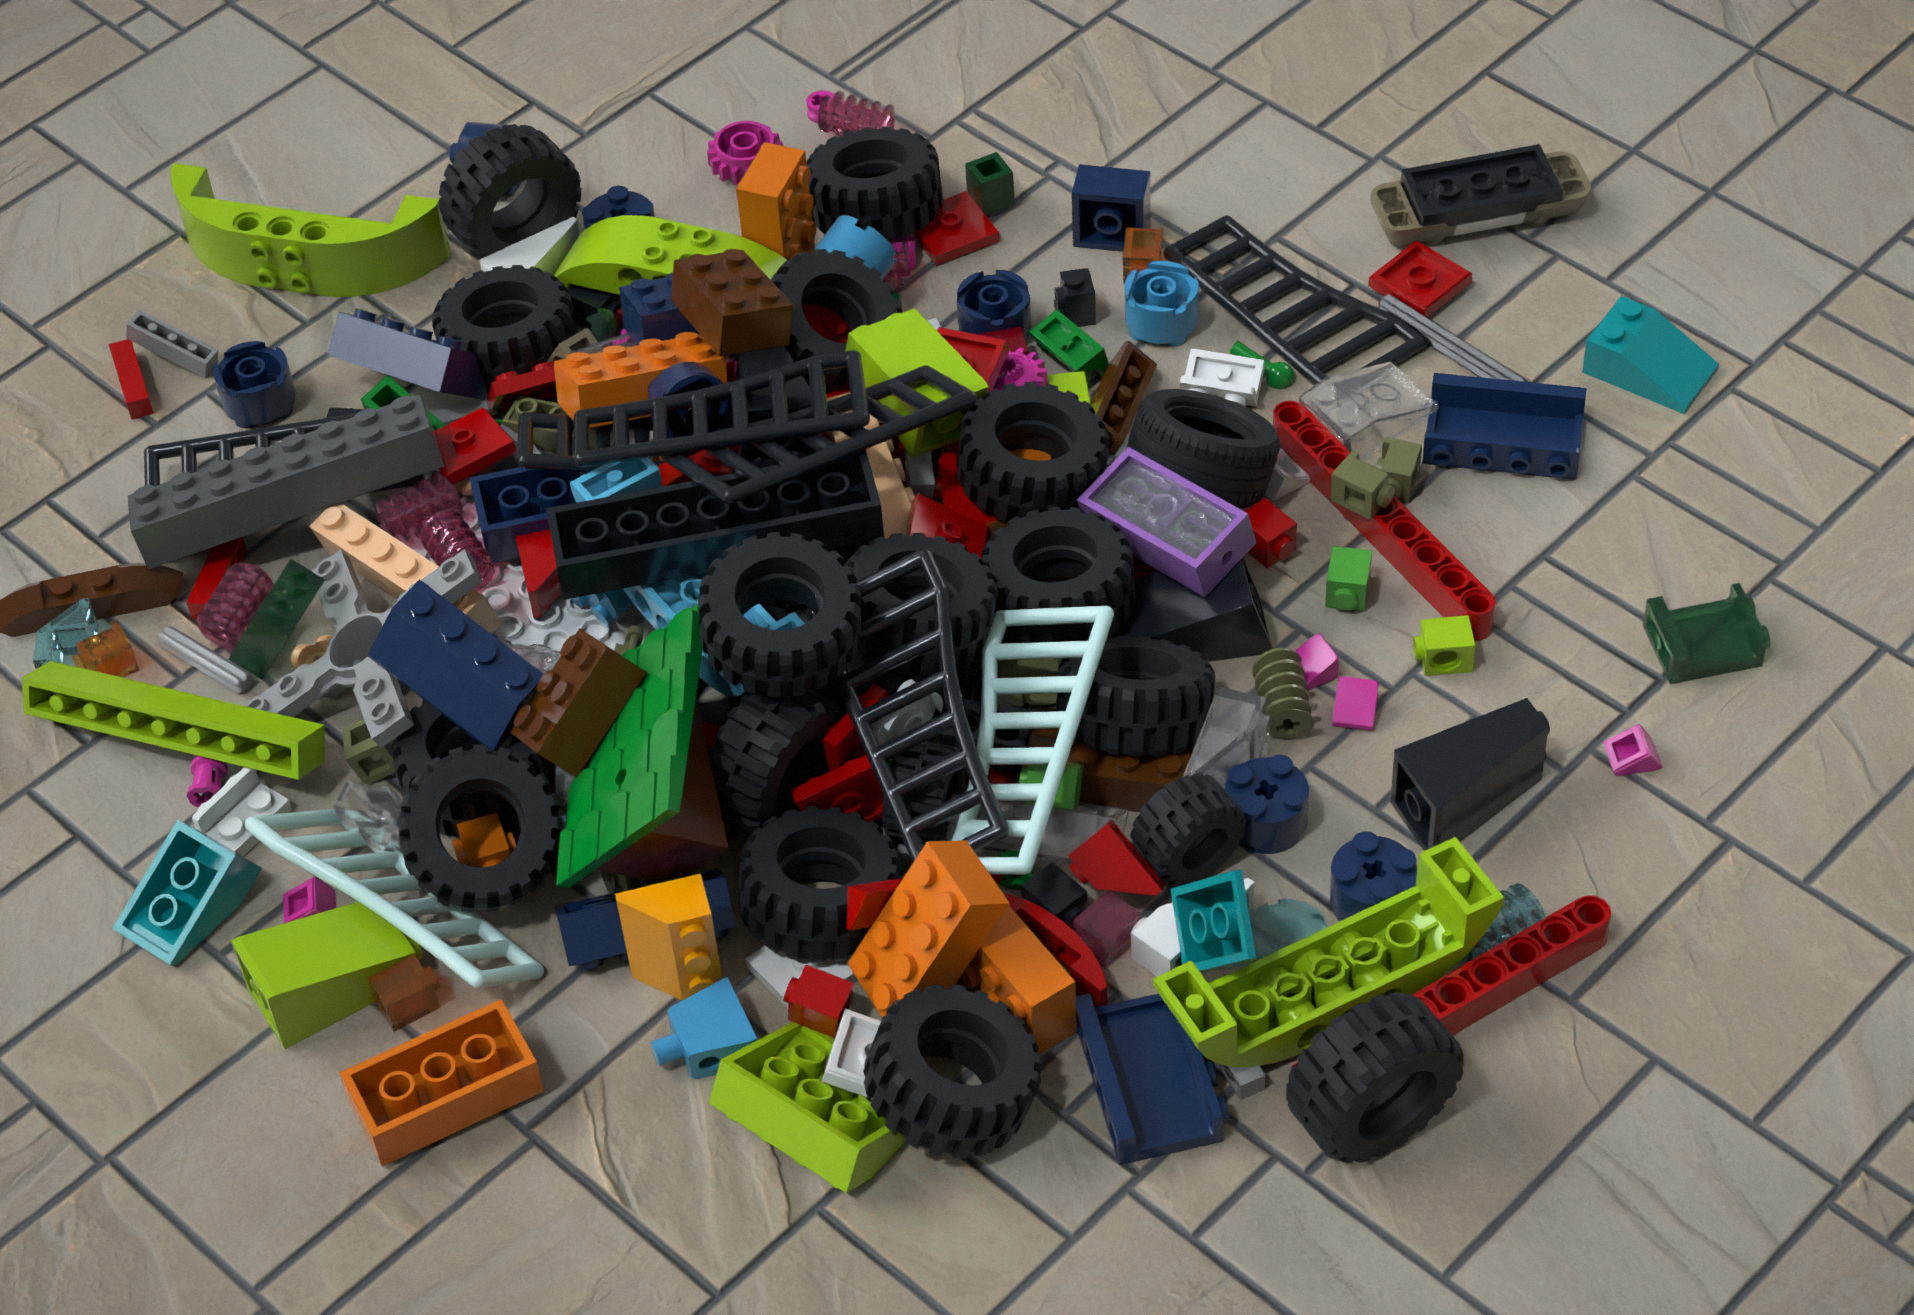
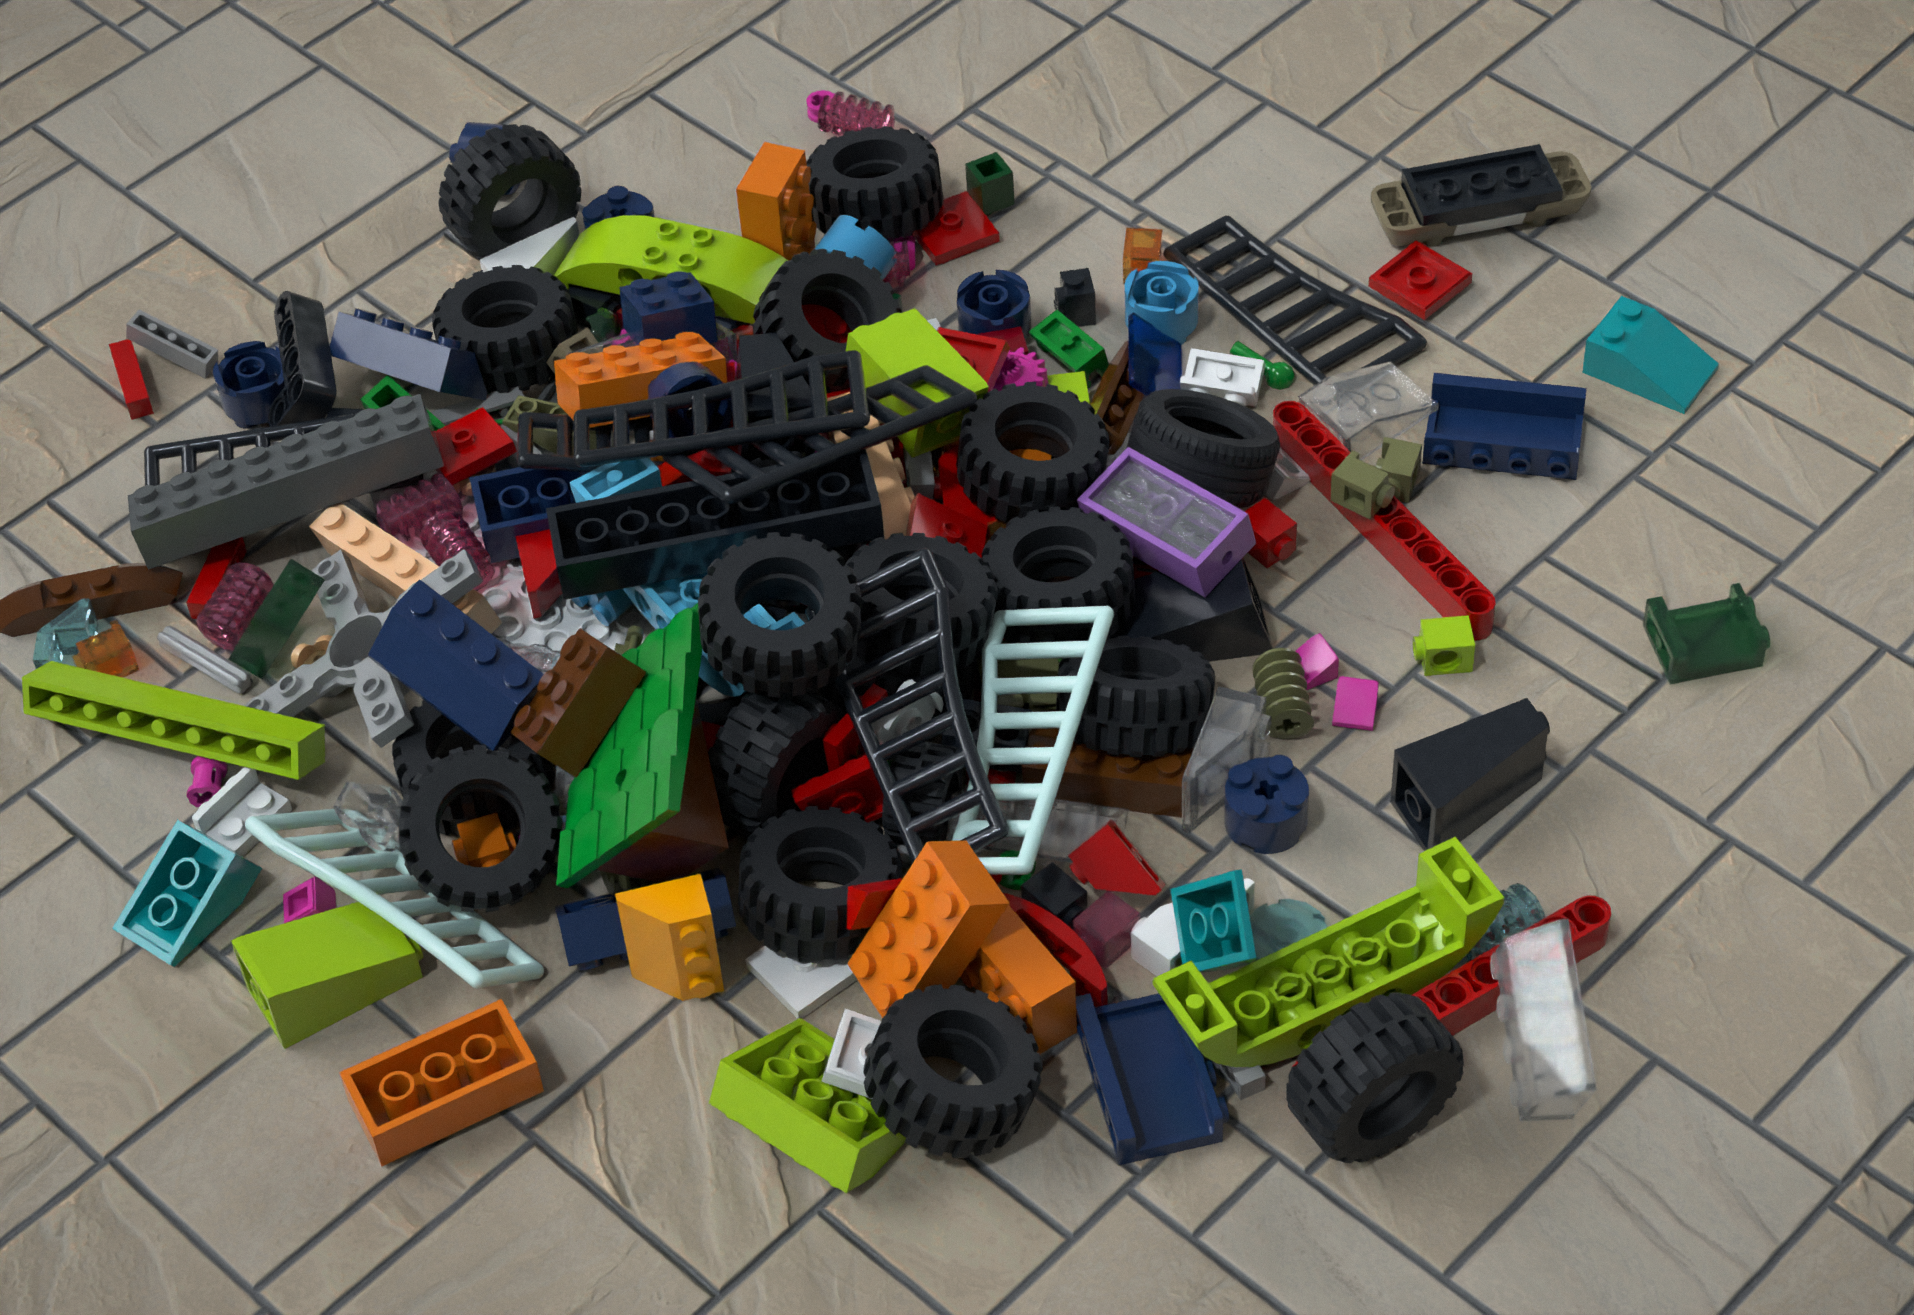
lime slope [170,163,451,297] -> none
olive brick [343,719,396,786] -> none
clear orange brick [368,954,441,1032] -> none
red plate [486,362,557,415] -> none
dark azure torso [650,977,758,1079] -> none
reddish brown brick [671,249,793,356] -> none
dark pink gear [707,121,783,186] -> none
red brick [783,964,854,1038] -> none
bright green brick [1019,762,1084,810] -> none
dark blue brick [1071,164,1151,254] -> none
black tyre [1130,773,1247,886] -> none
bright green brick [1325,546,1372,612] -> none
dark blue brick [1330,831,1417,922] -> none
axle [1378,294,1528,382] -> none
dark pink slope [1603,723,1662,776] -> none
none -> black beam [268,291,337,427]
none -> clear blue piece [1128,312,1182,396]
none -> clear slope [1490,919,1597,1121]

